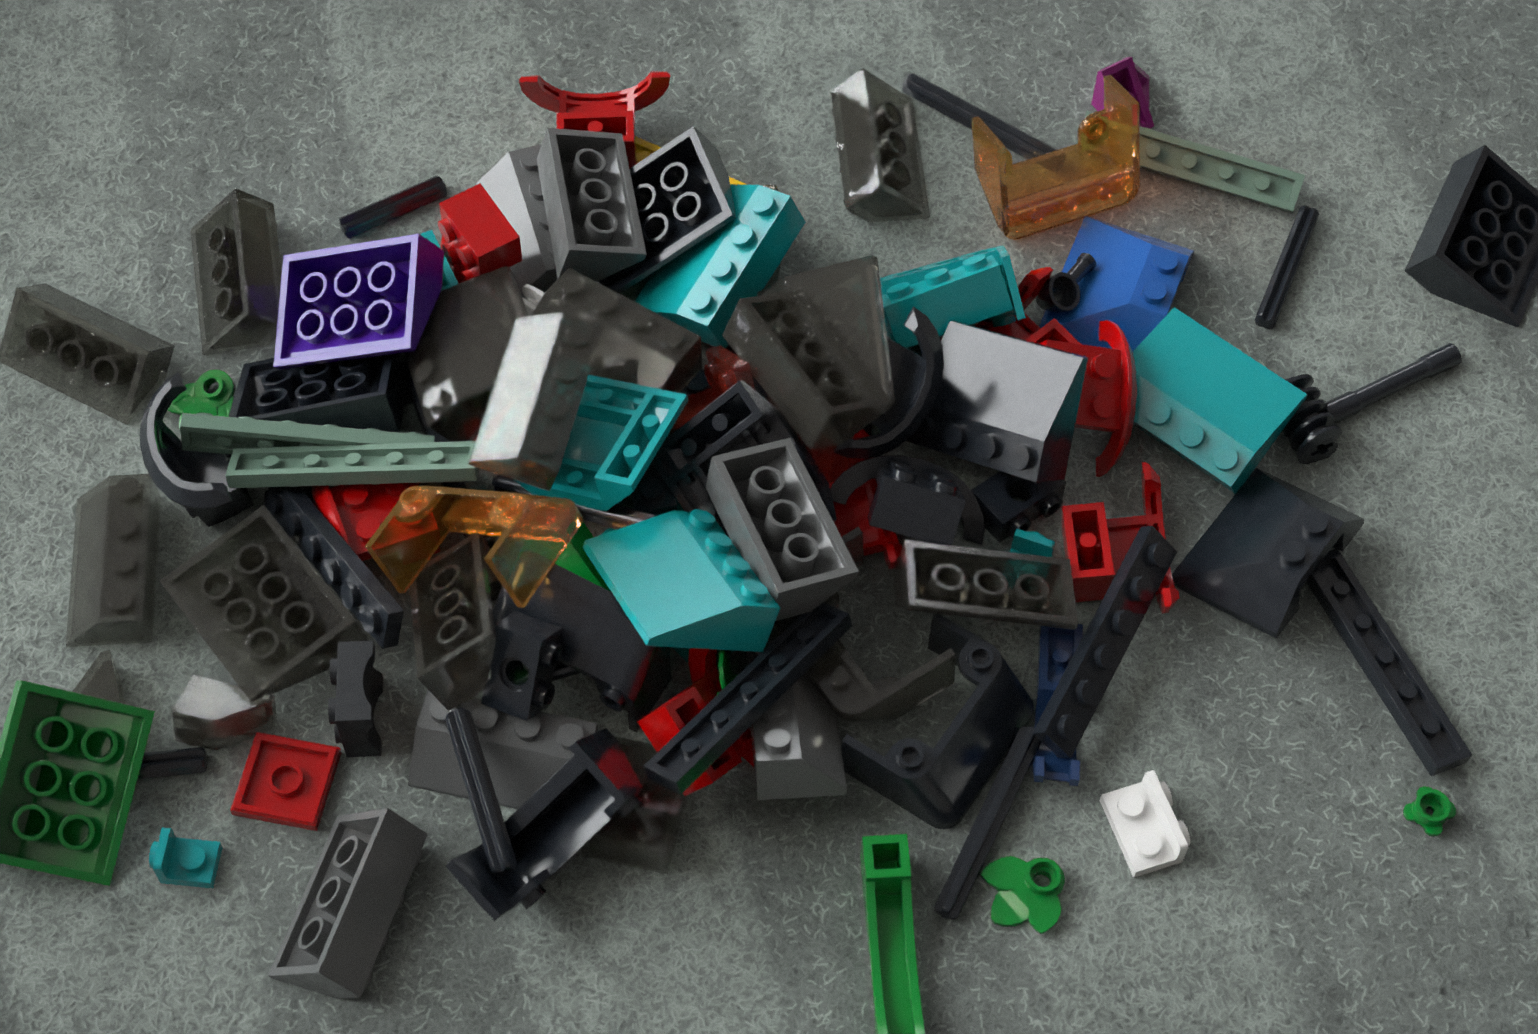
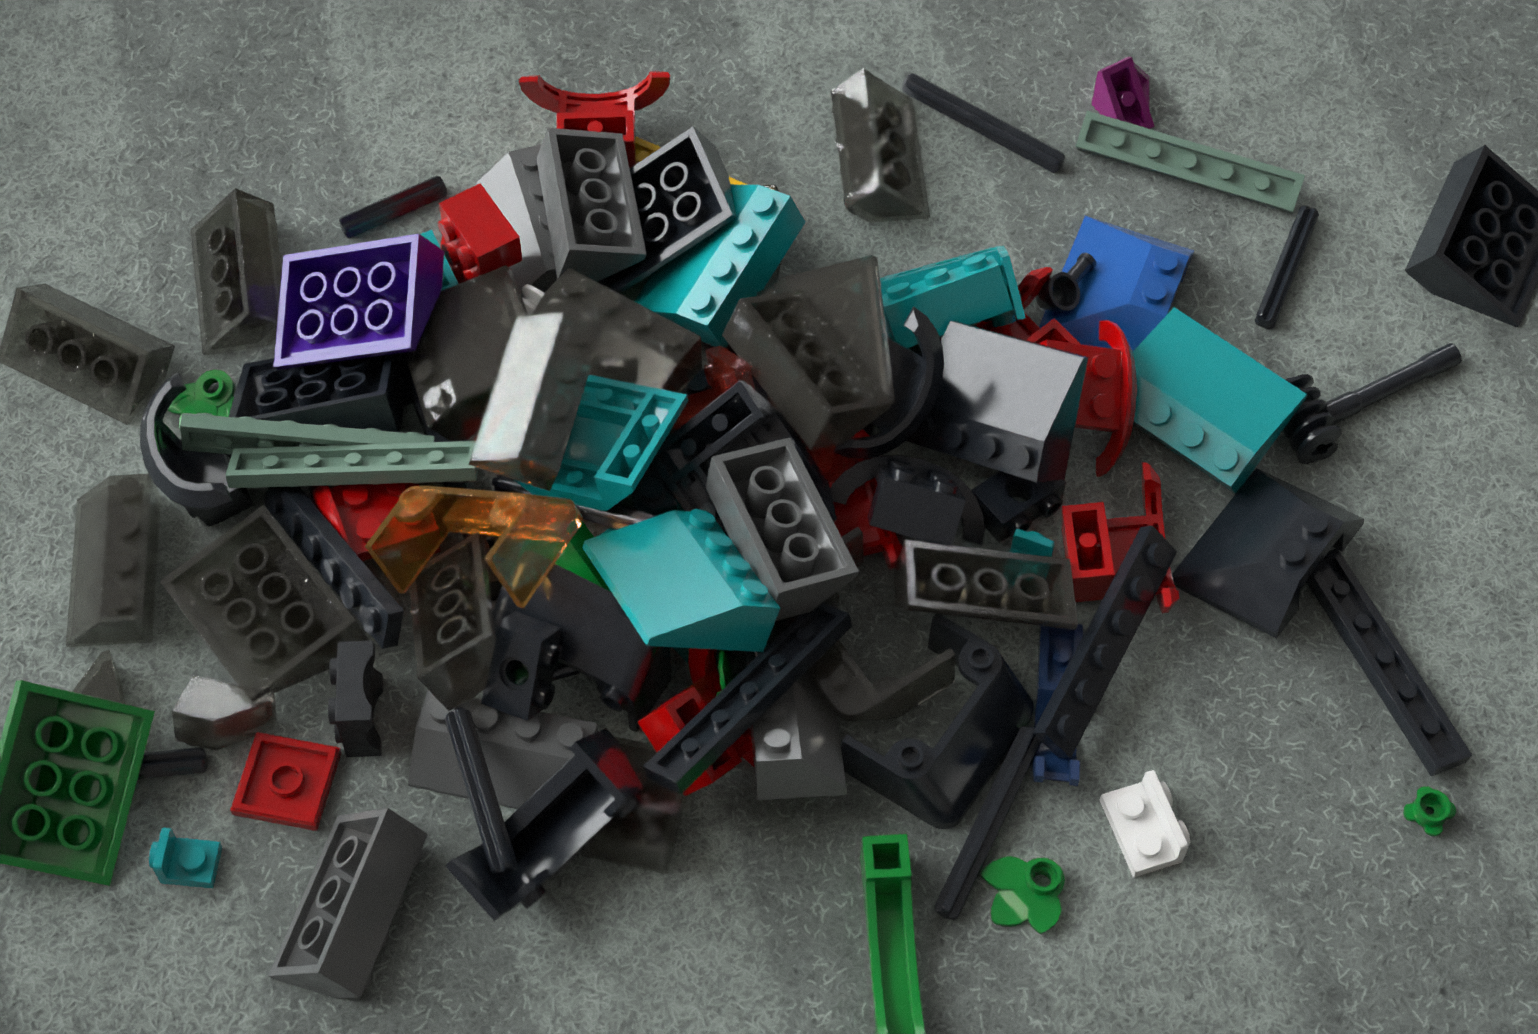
clear orange windscreen [971,75,1140,240] -> none

